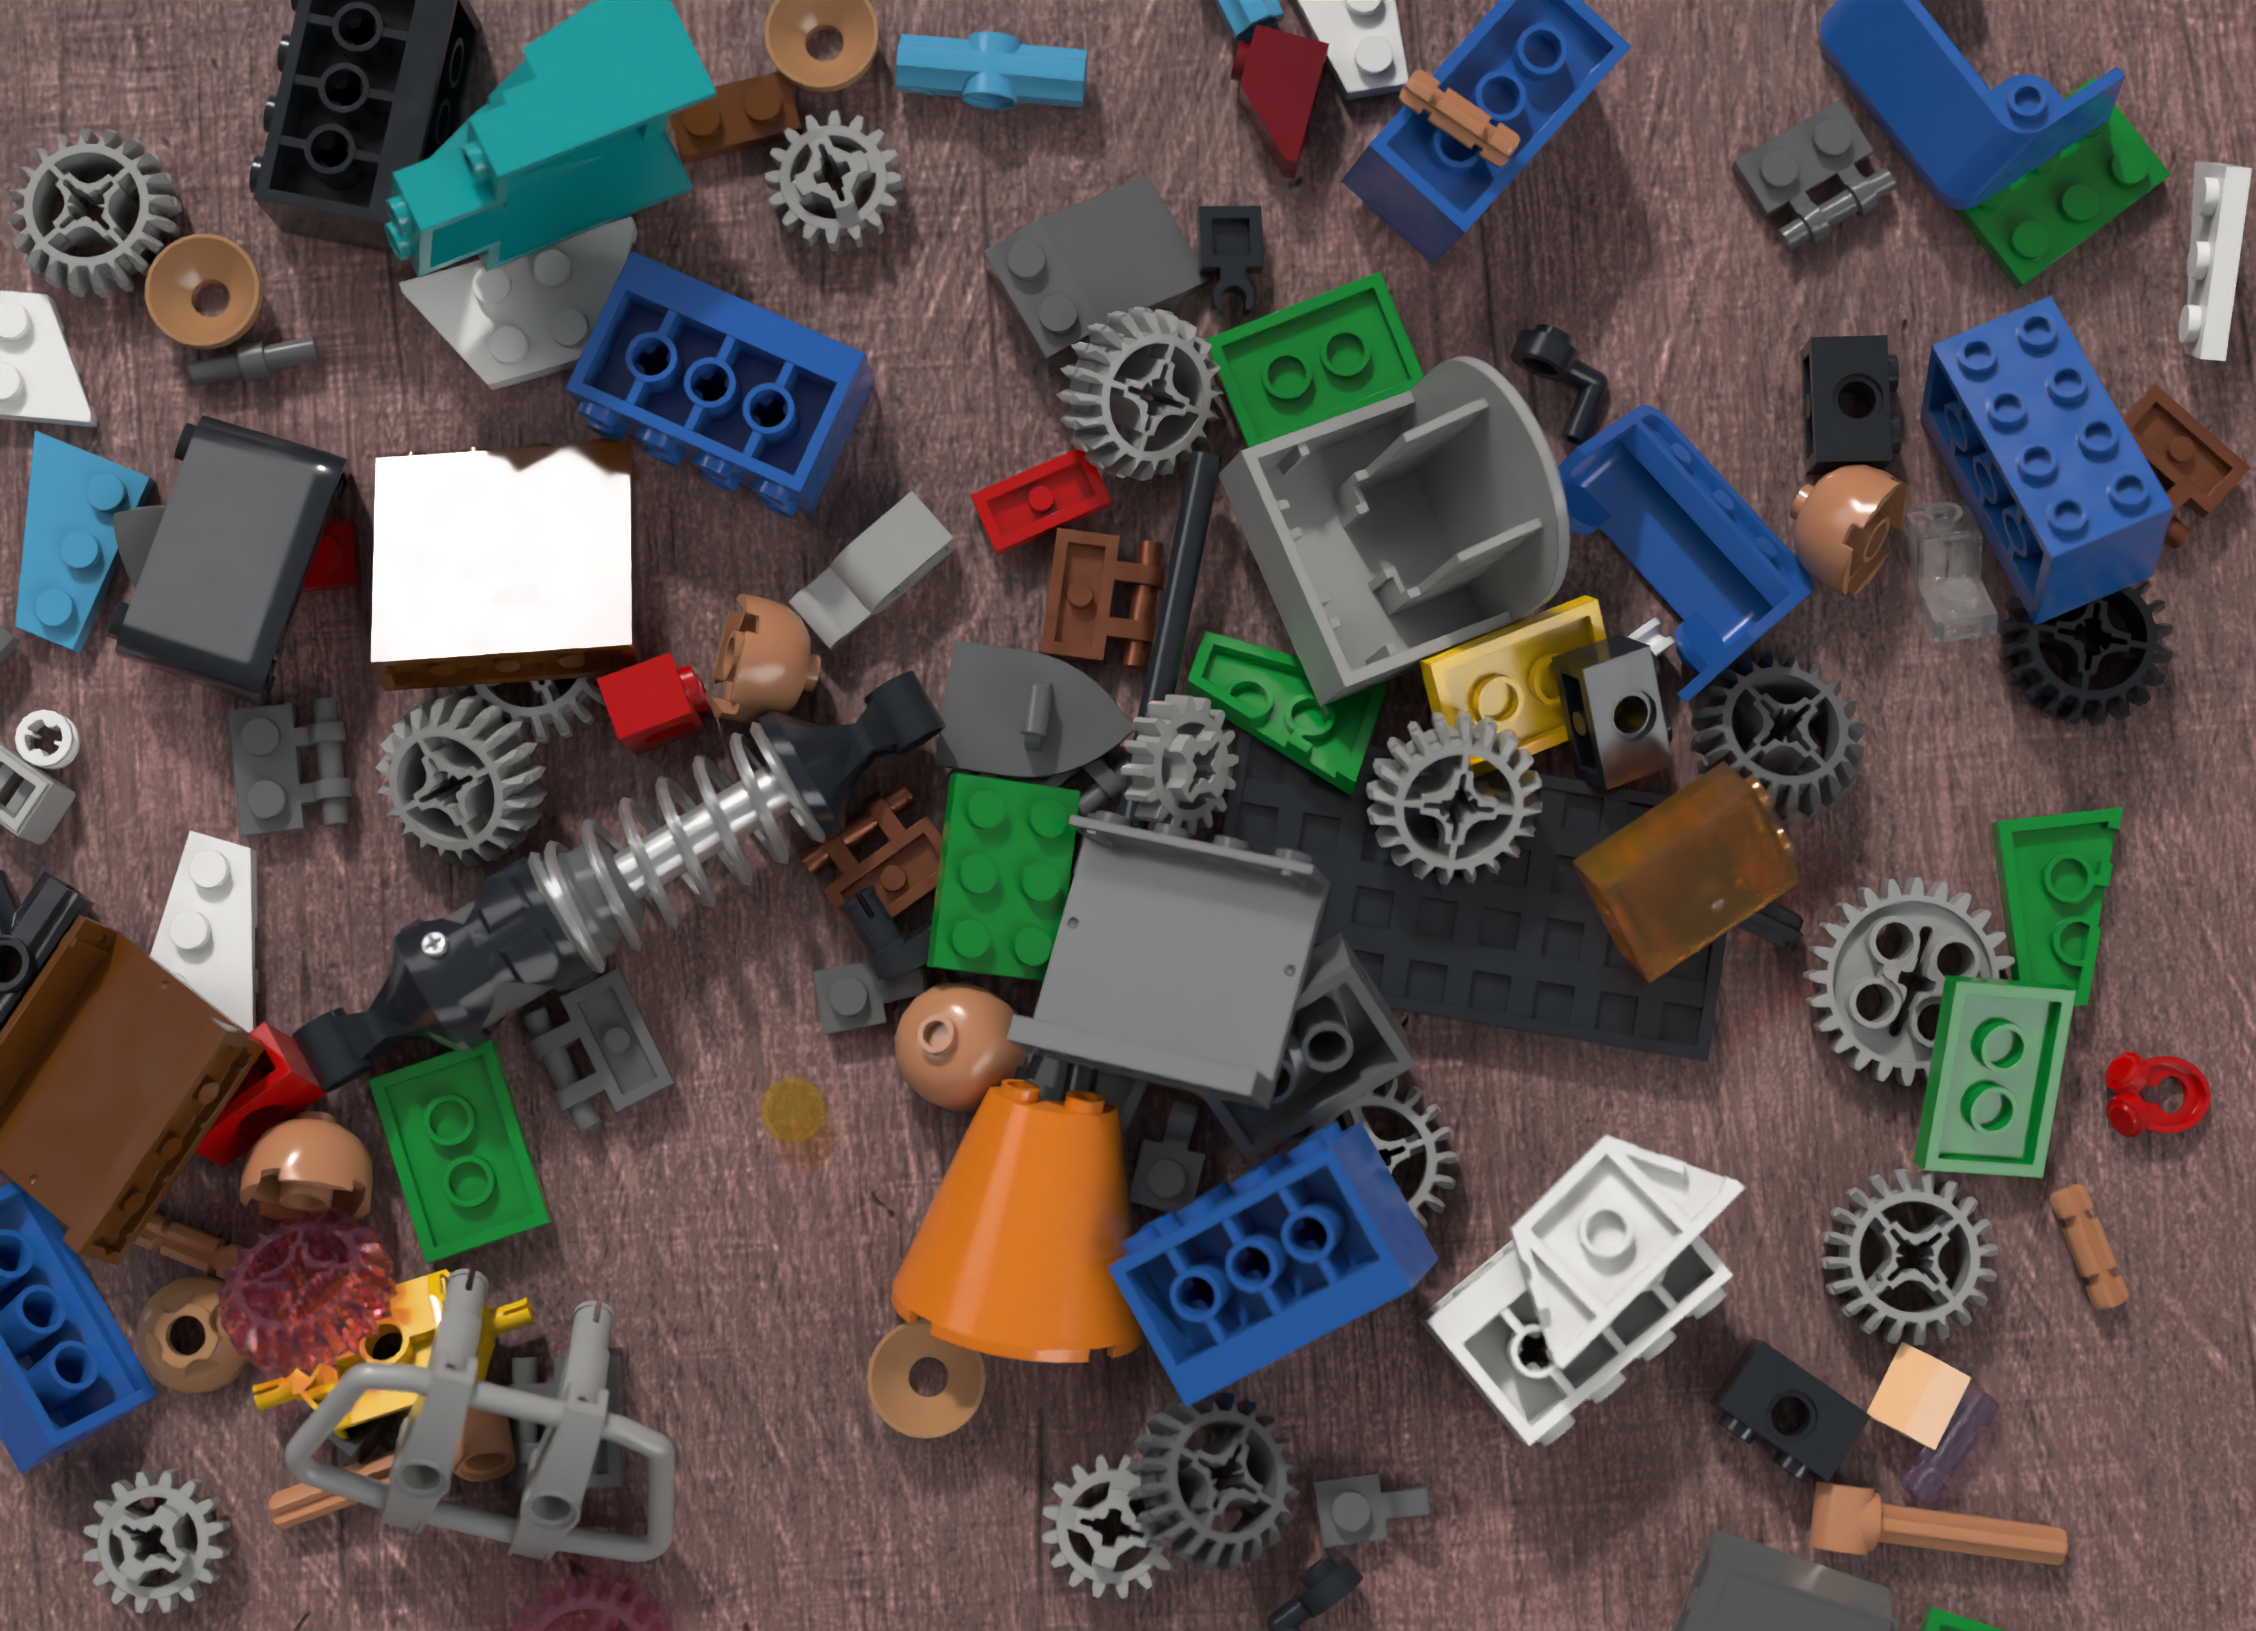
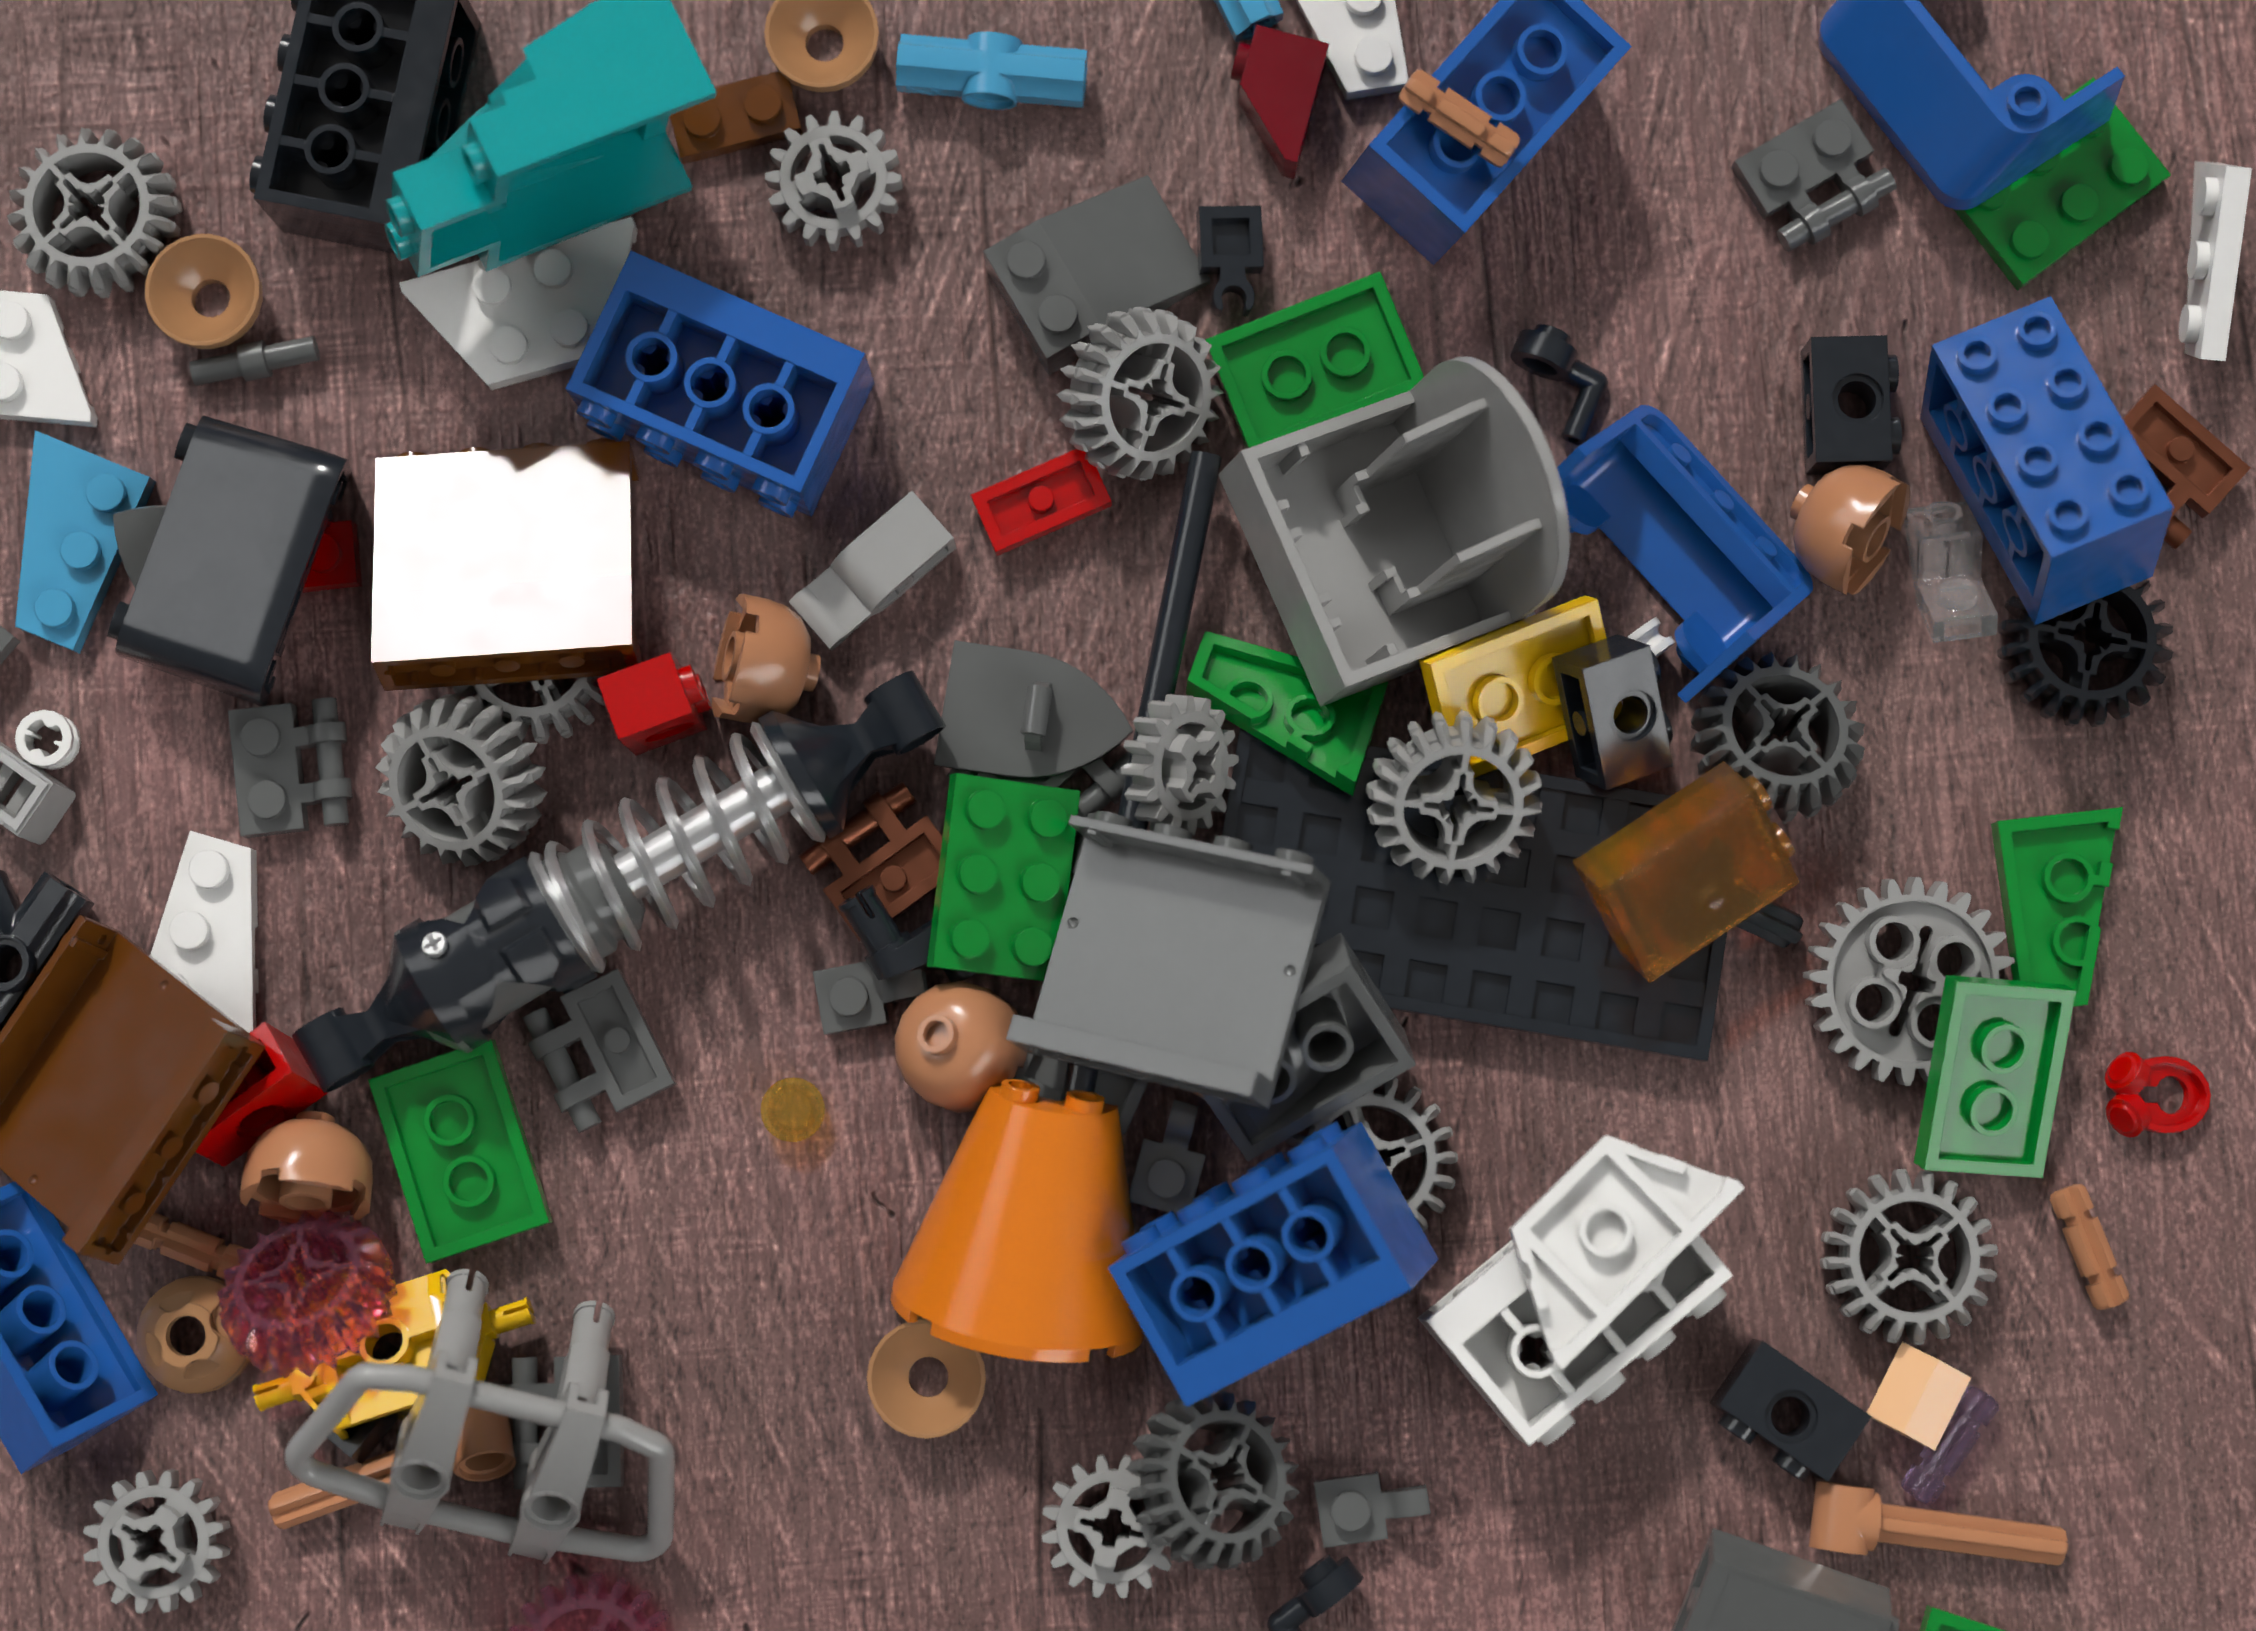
copper plate [1040,528,1167,670] -> none

